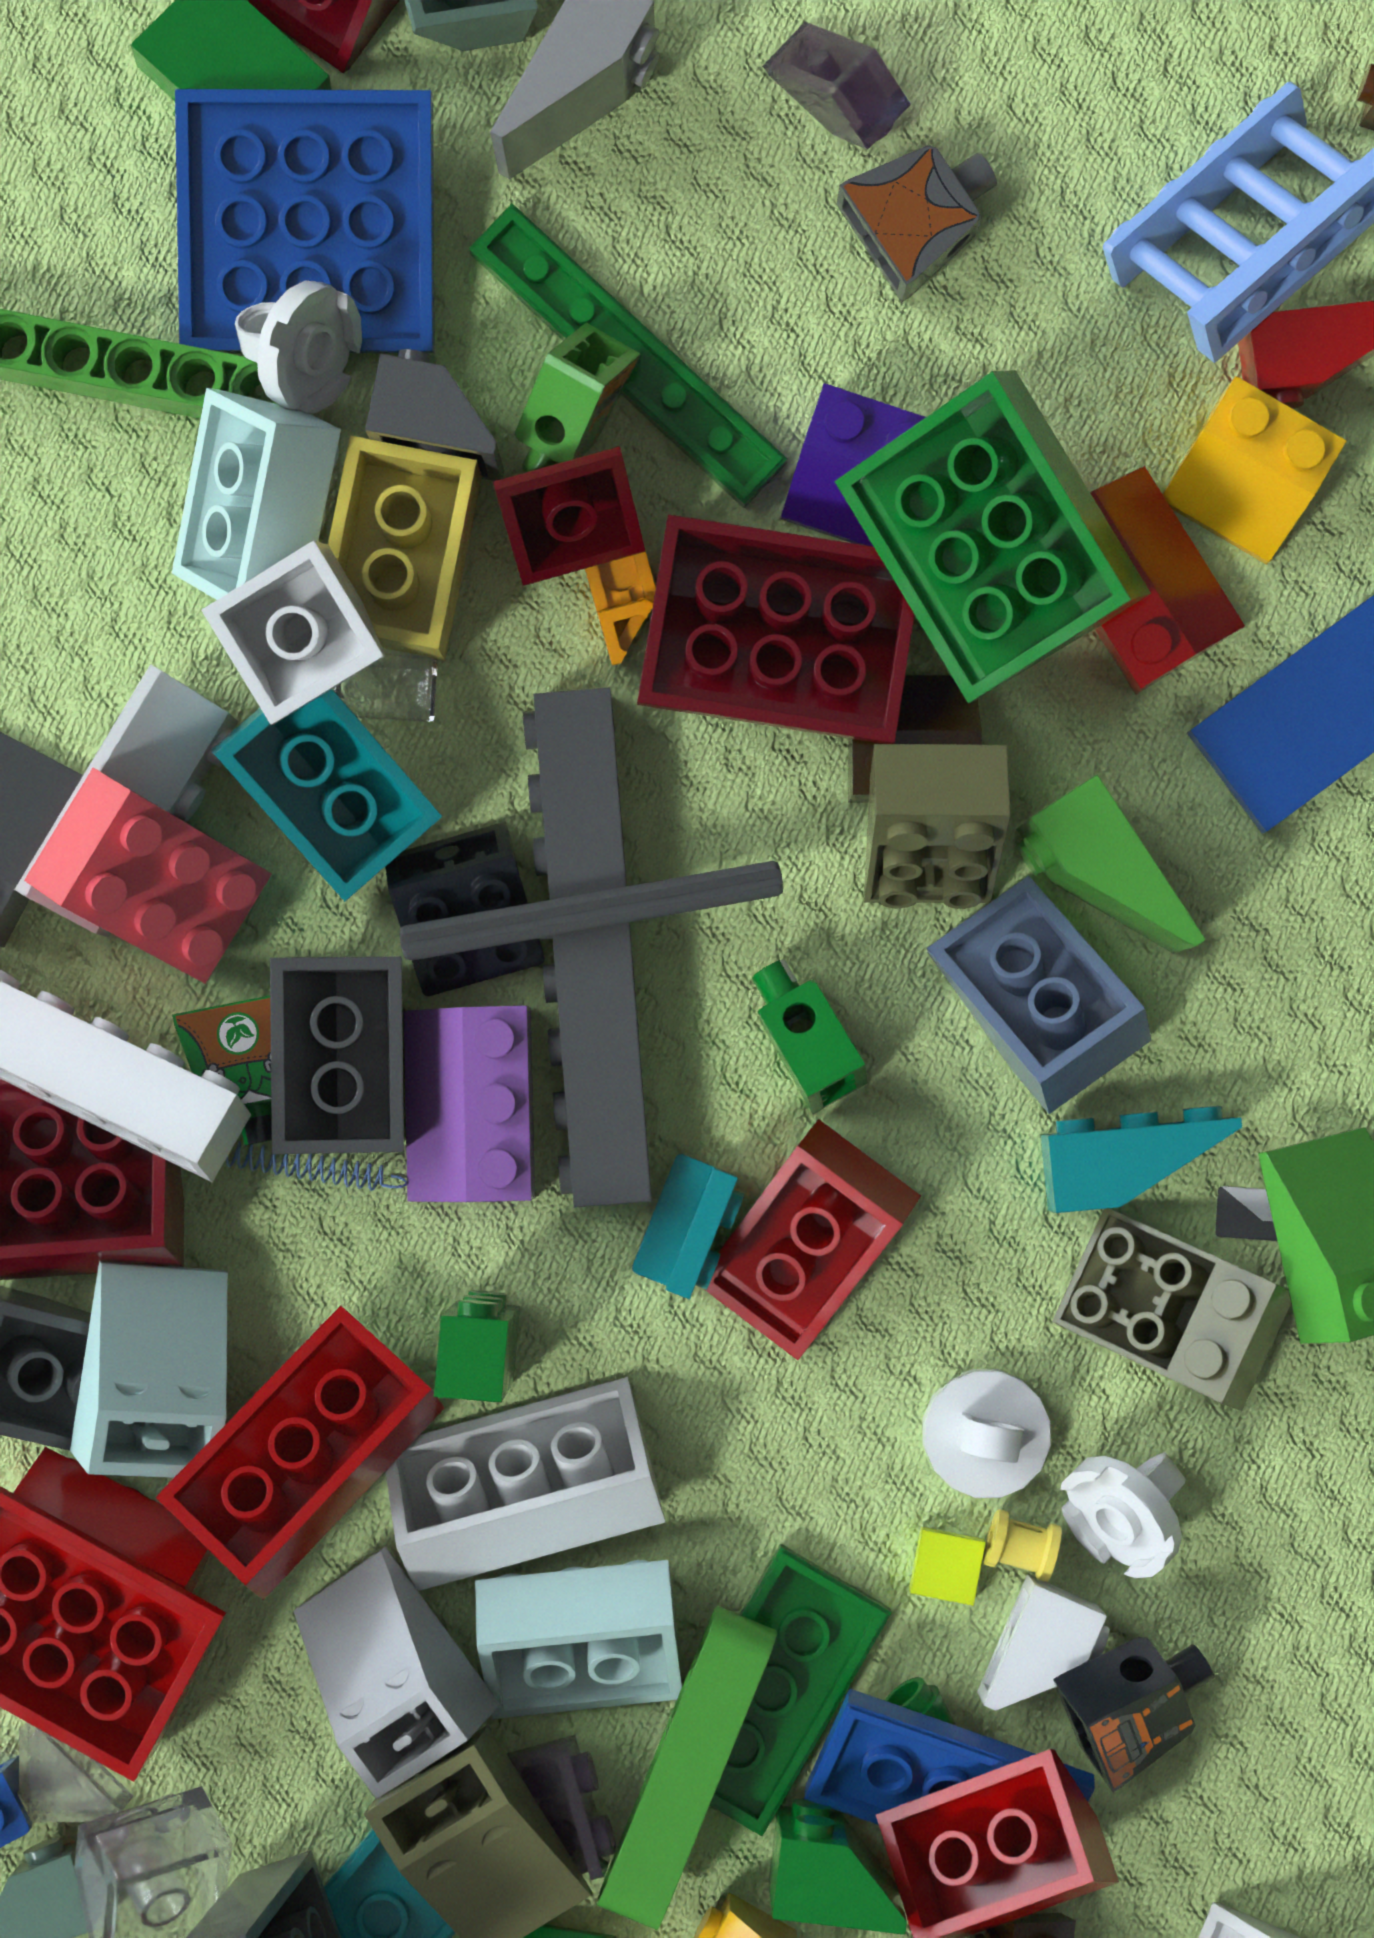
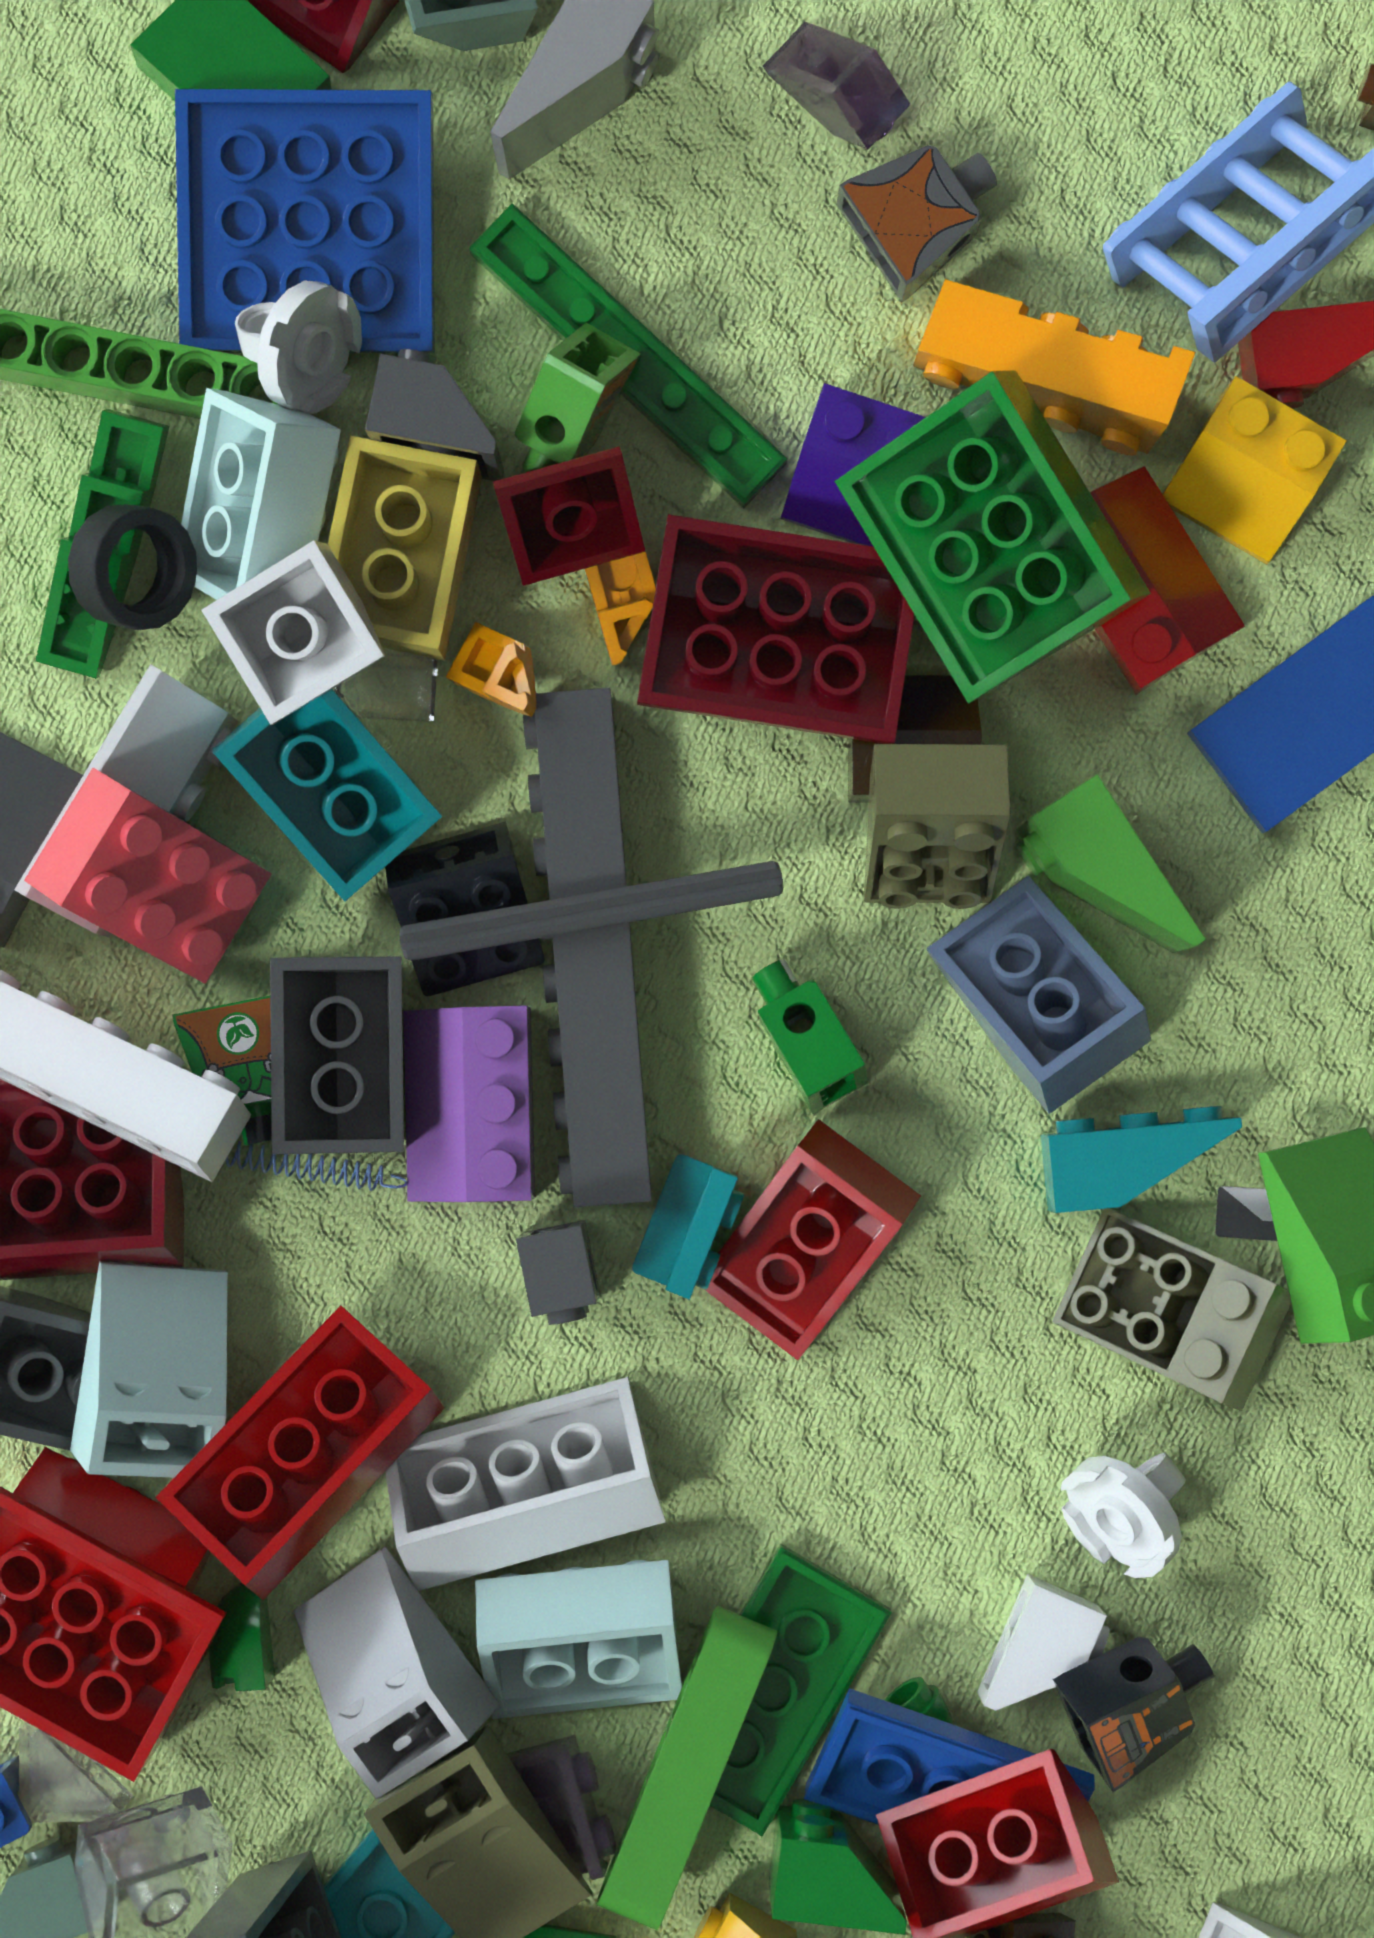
green brick [434,1291,520,1403] -> none
neon yellow tile [909,1527,986,1606] -> none
white tile [922,1369,1050,1498] -> none
light yellow bush [983,1509,1062,1582] -> none
none -> green slope [35,409,170,679]
none -> black tyre [68,504,197,630]
none -> green brick [208,1582,275,1691]
none -> light orange slope [446,622,536,717]
none -> dark grey brick [516,1220,600,1325]
none -> light orange wedge [913,279,1196,456]

